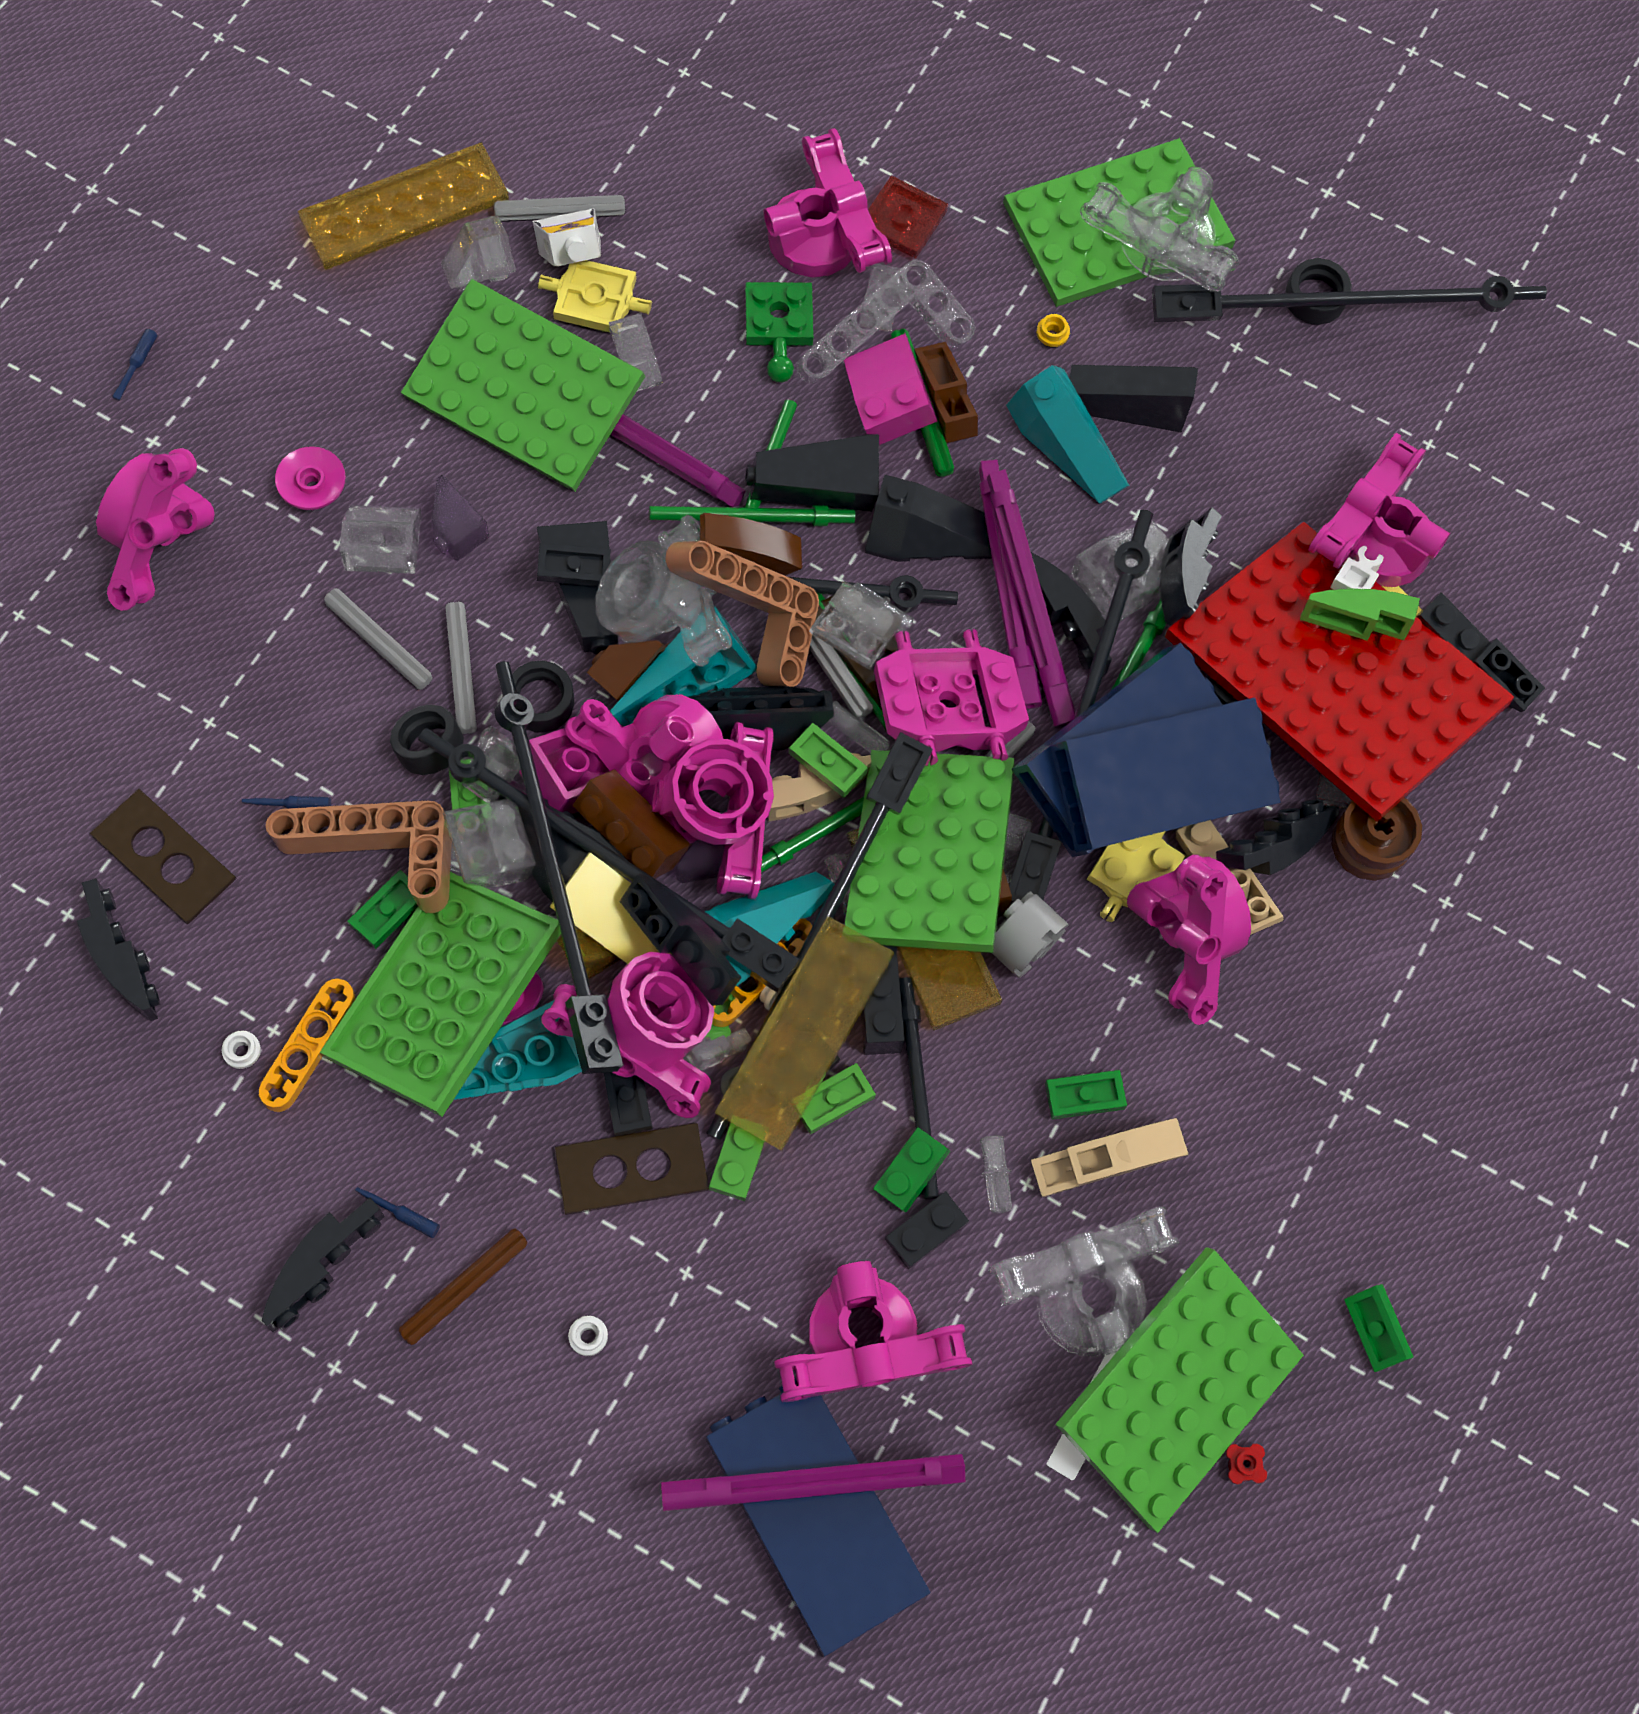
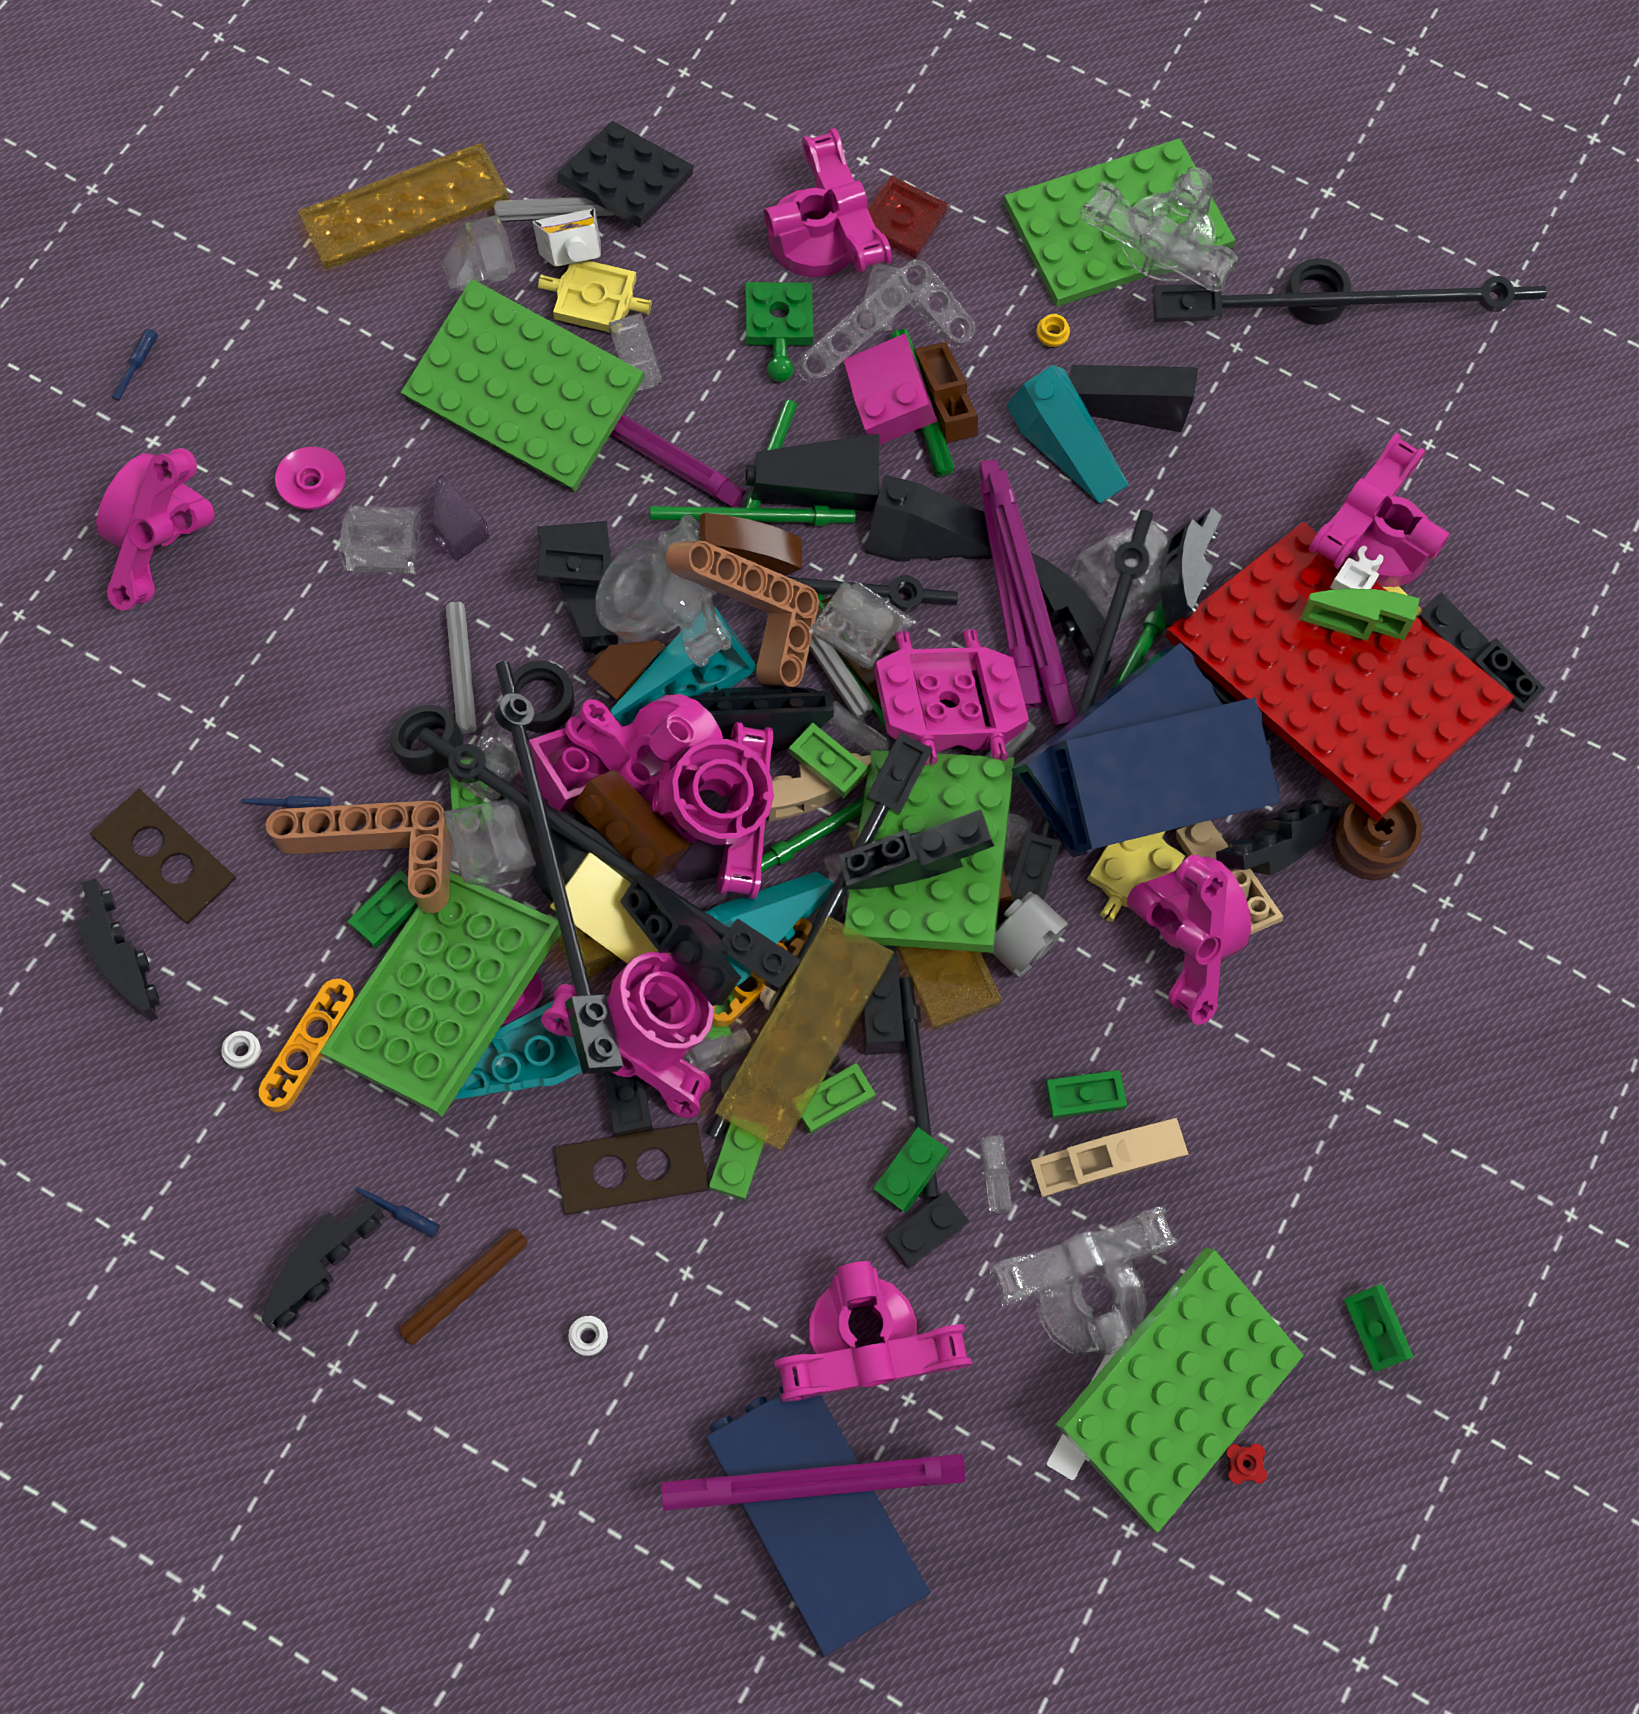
light grey axle [324,588,432,690] -> none
none -> black plate [557,121,694,228]
none -> black slope [838,809,995,890]

